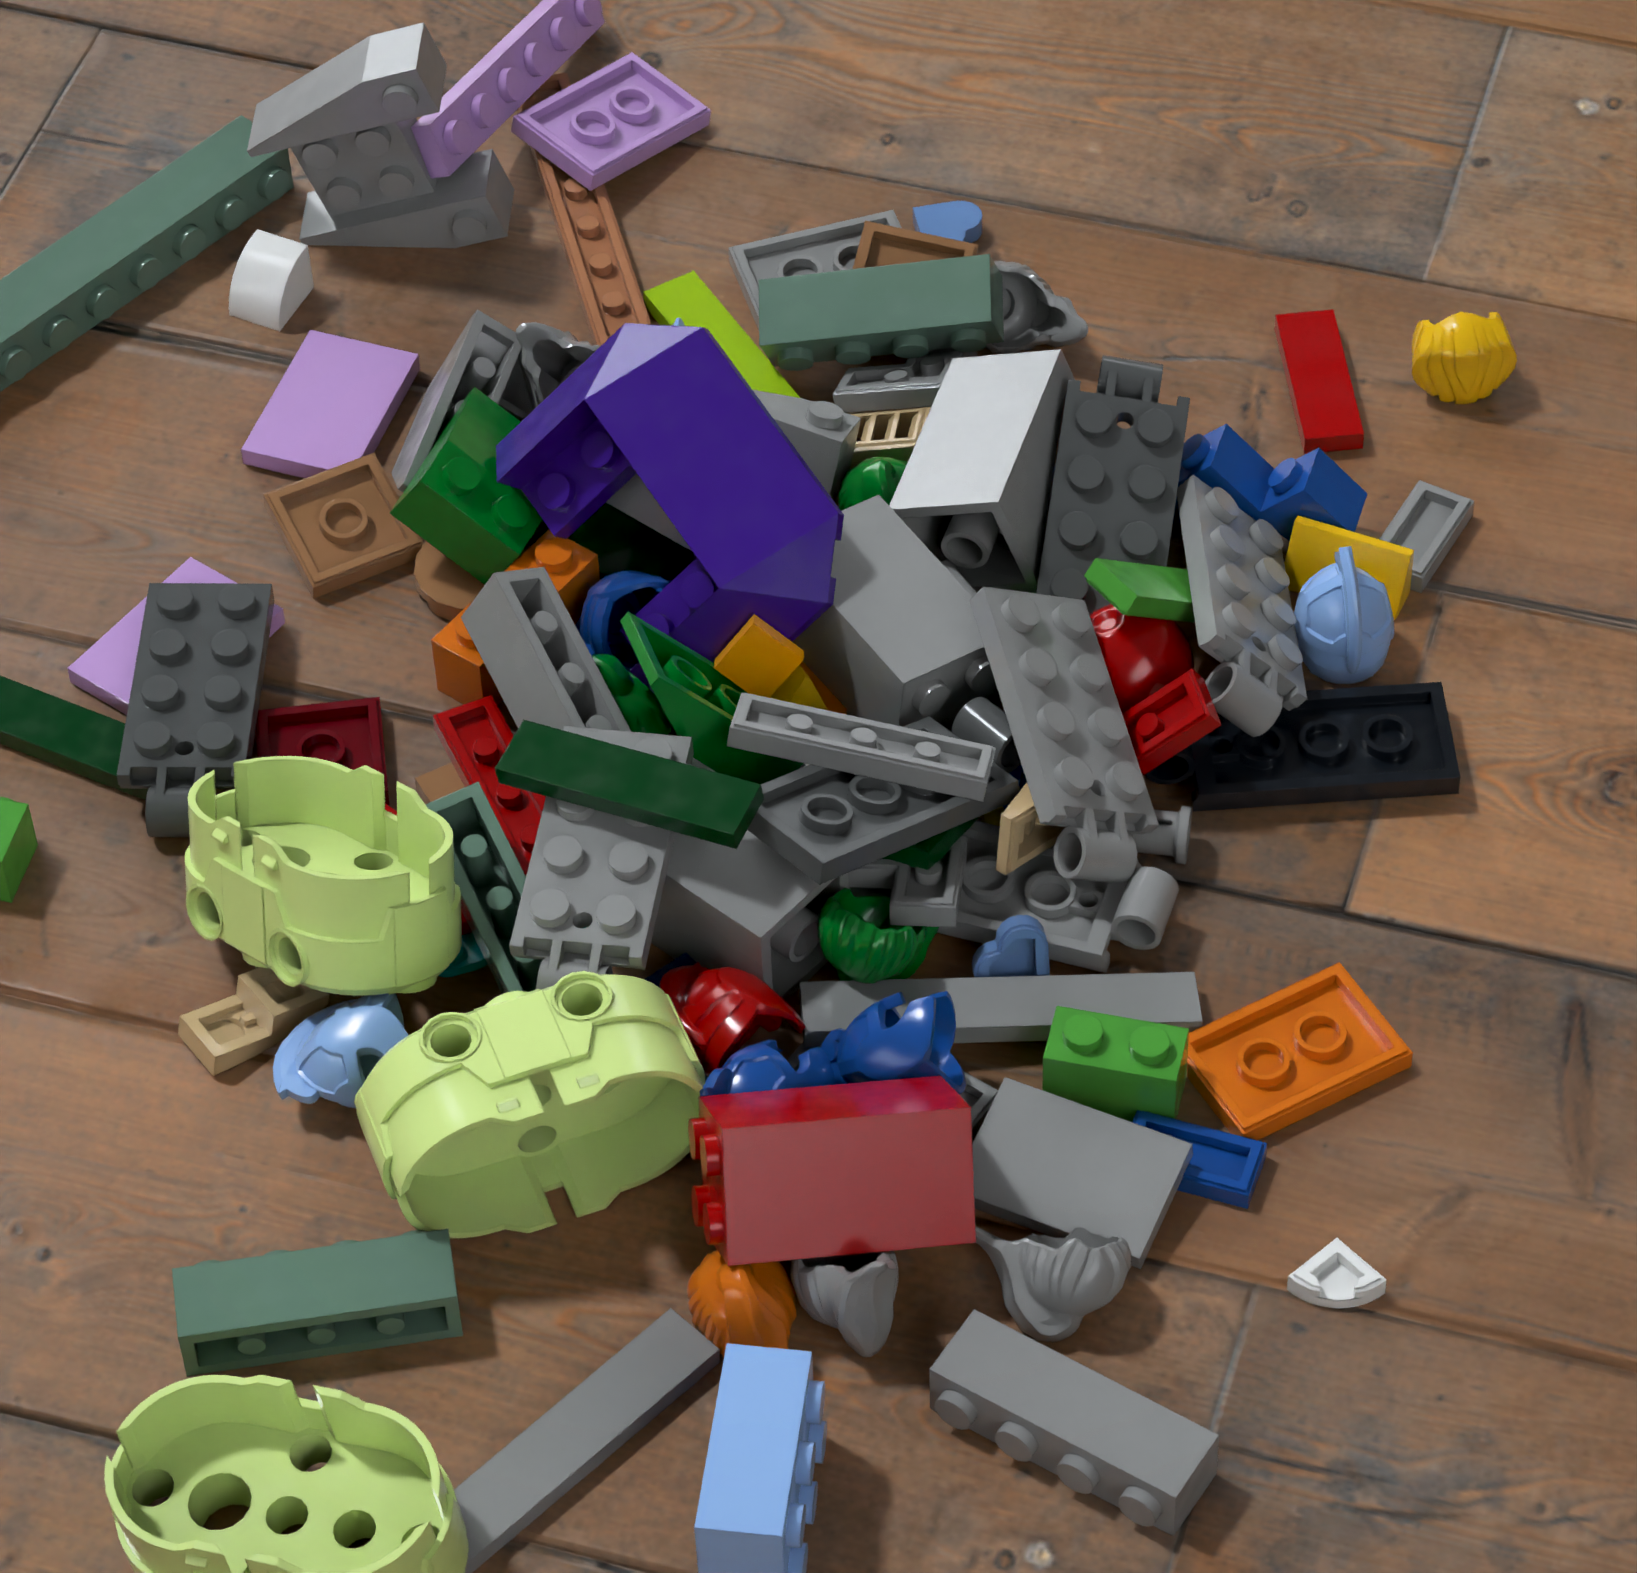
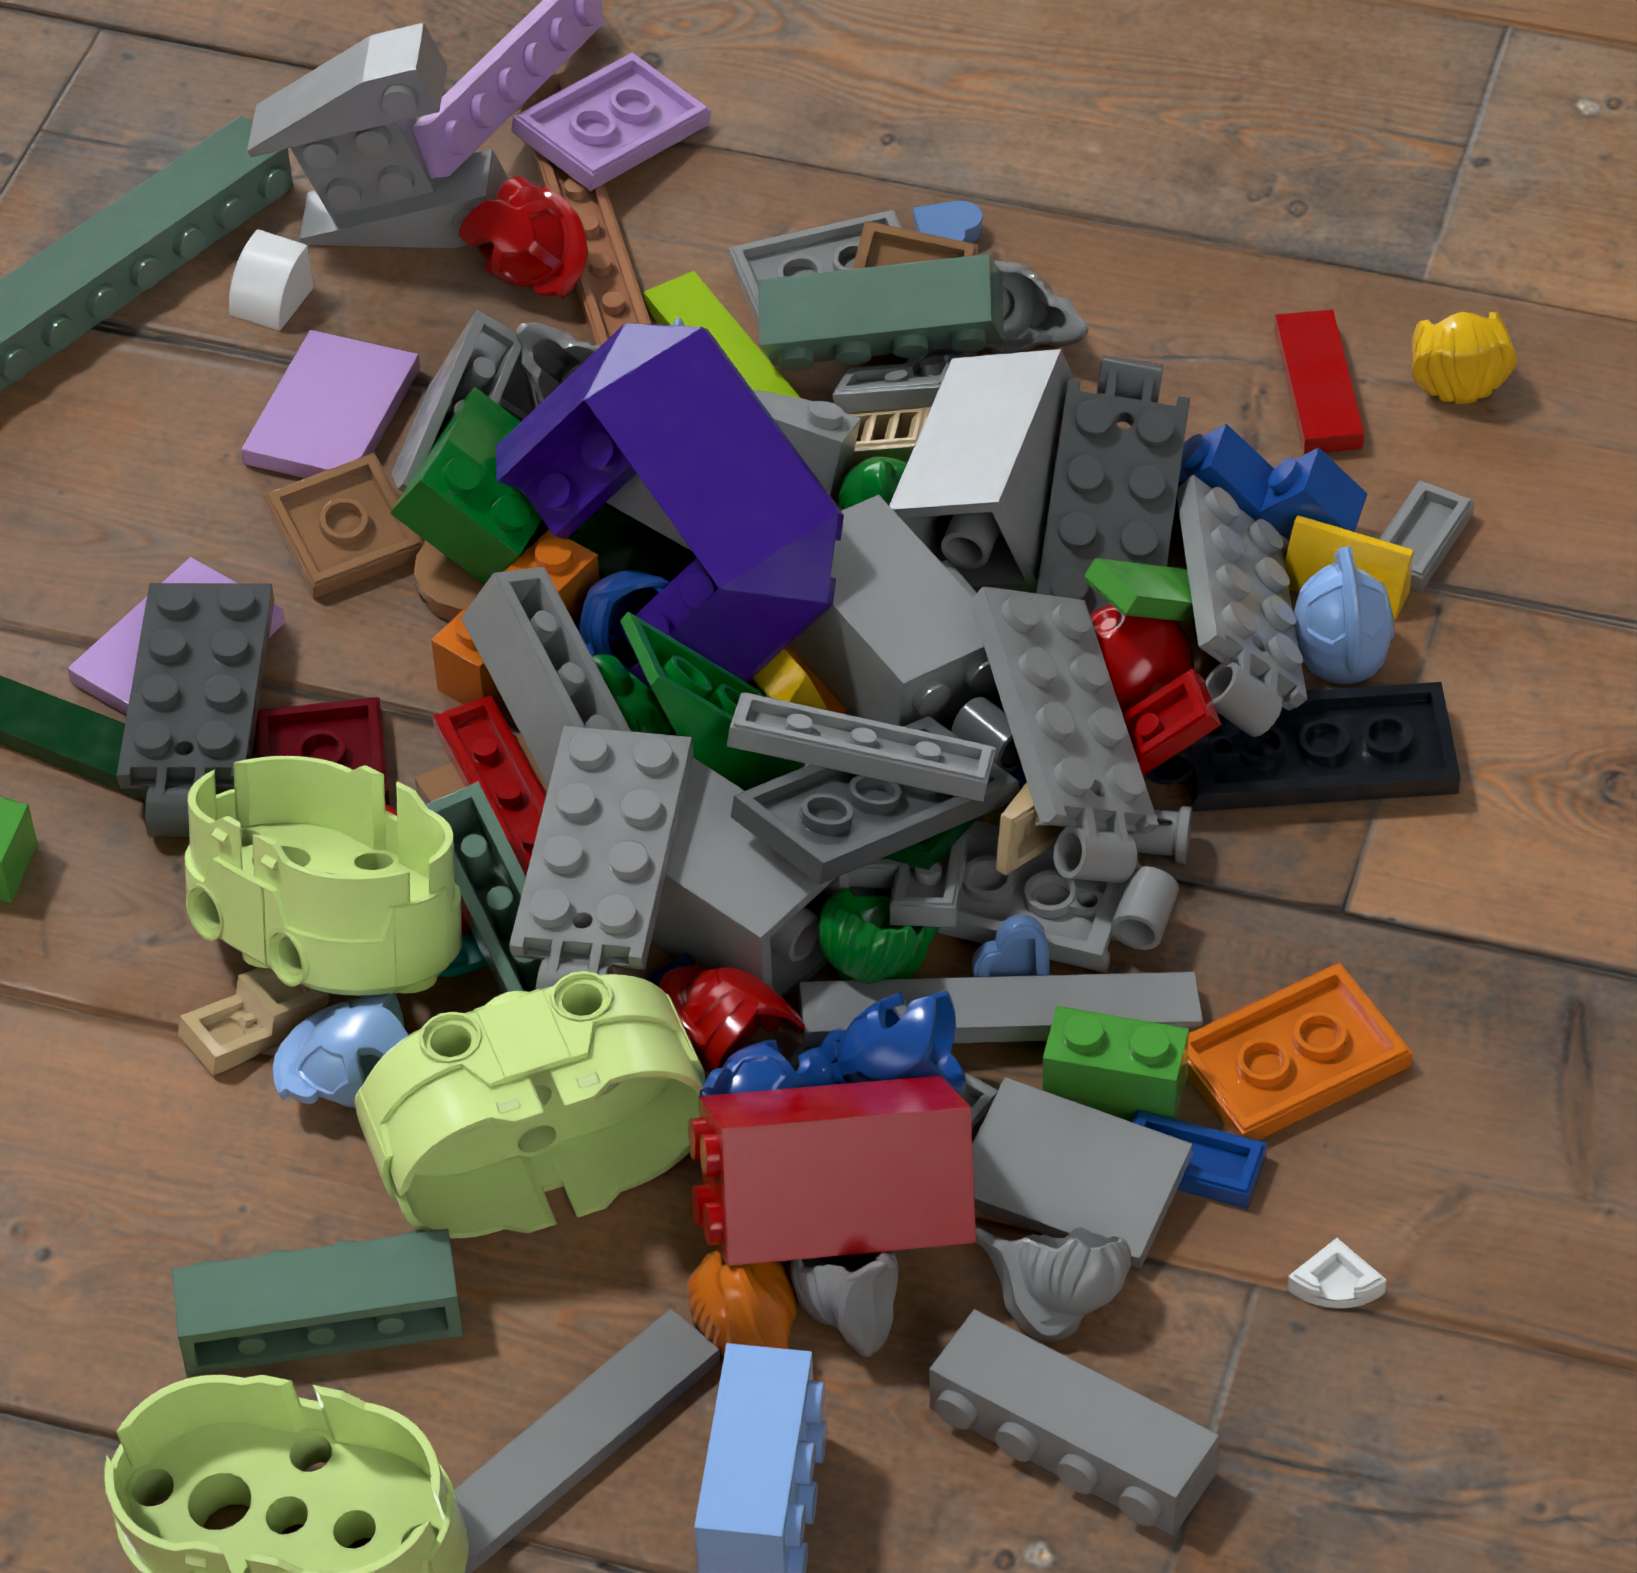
dark green tile [495,719,764,849] -> none
light orange tile [714,614,804,698] -> none
none -> red helmet [458,176,588,299]

